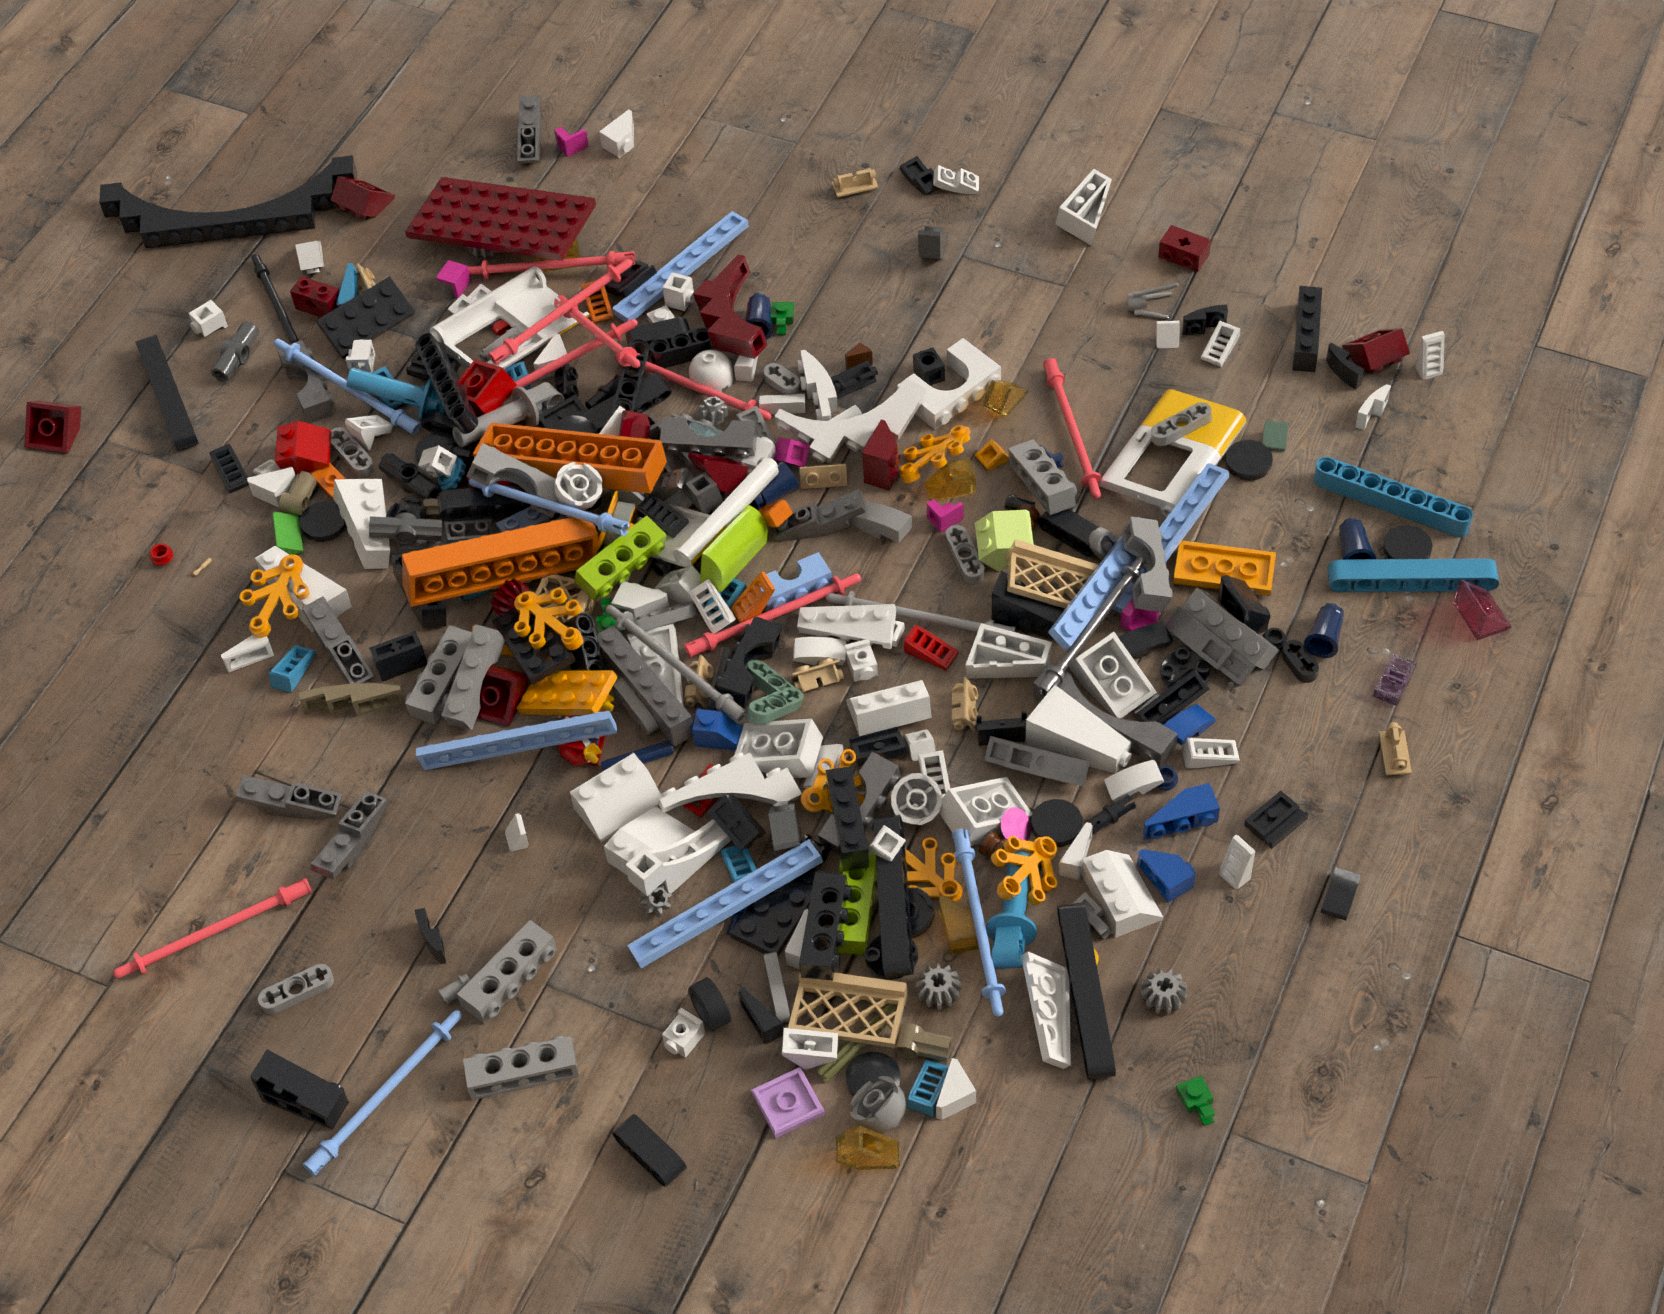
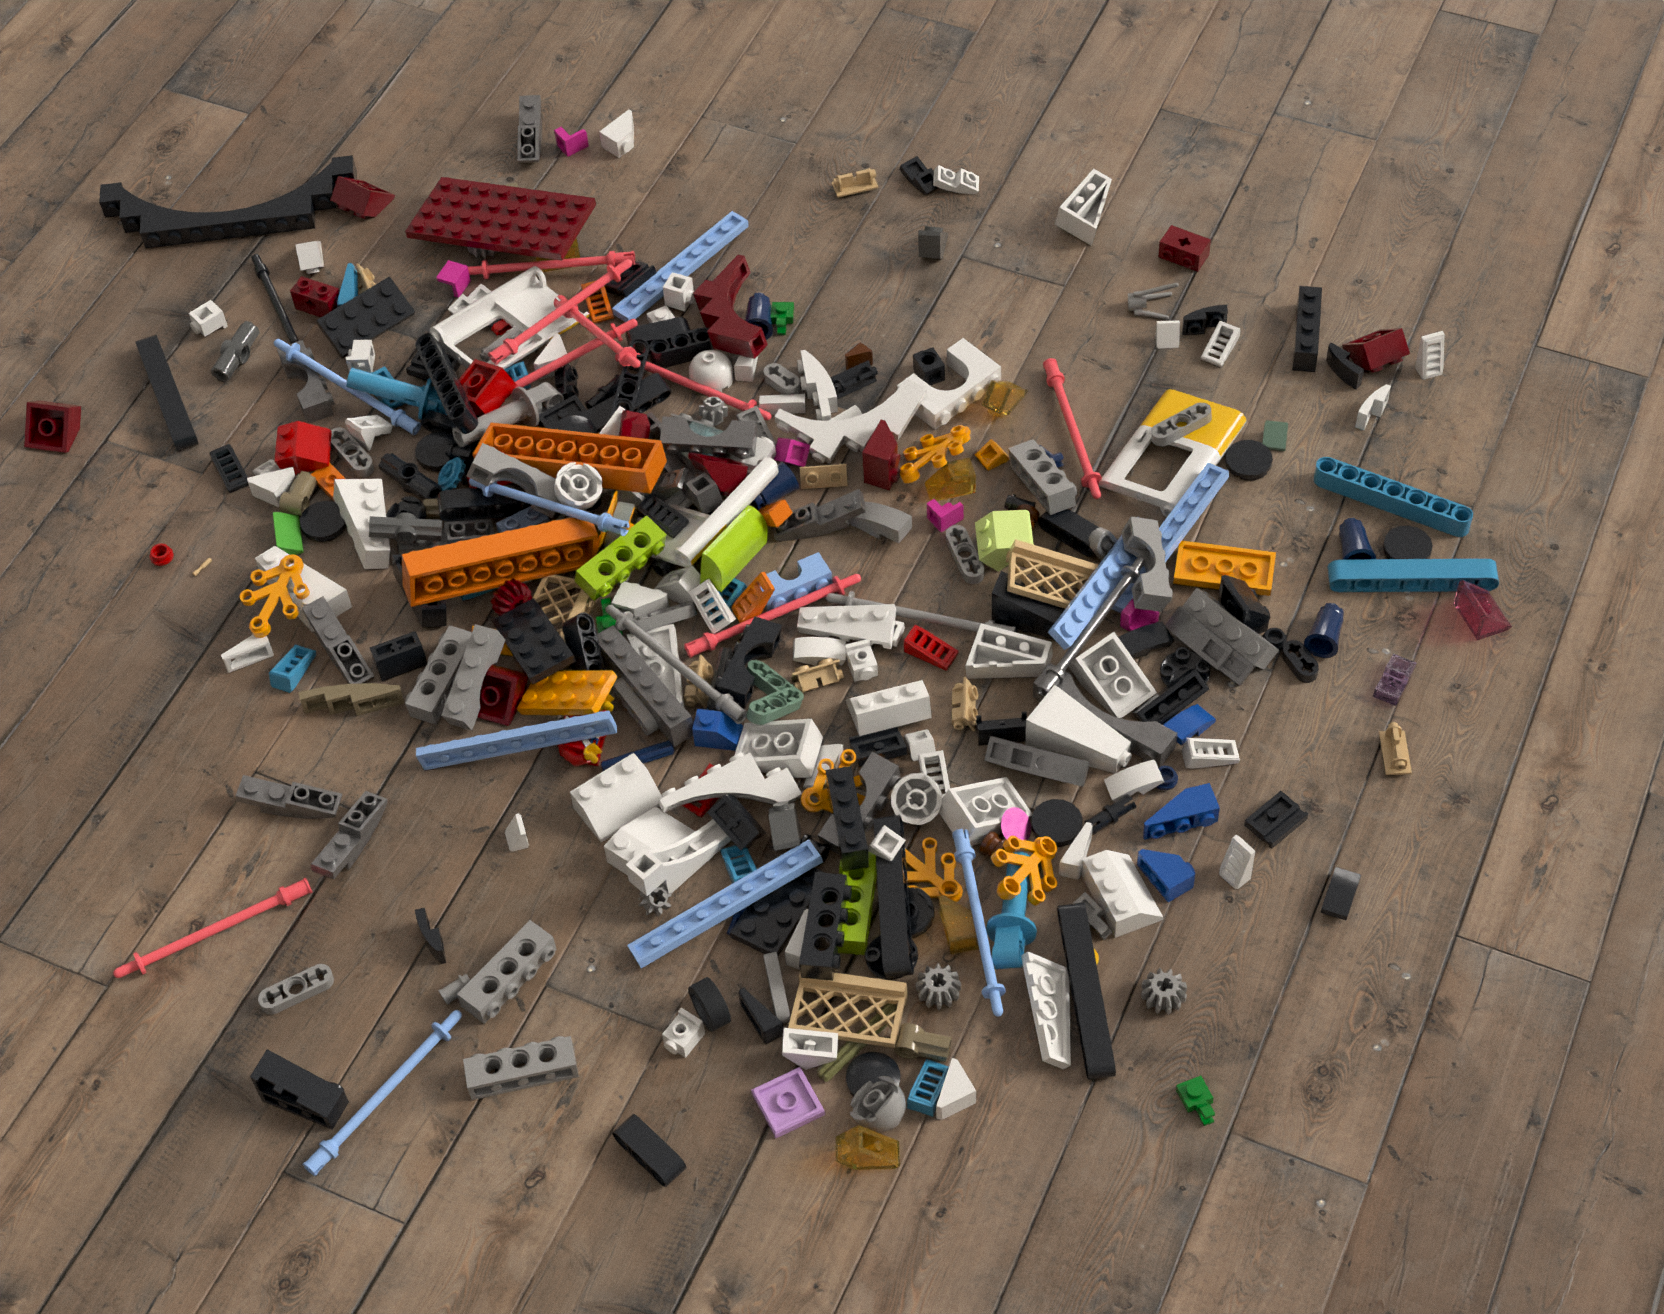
white brick [418,445,457,477] -> none
light orange plant [514,588,583,650] -> none

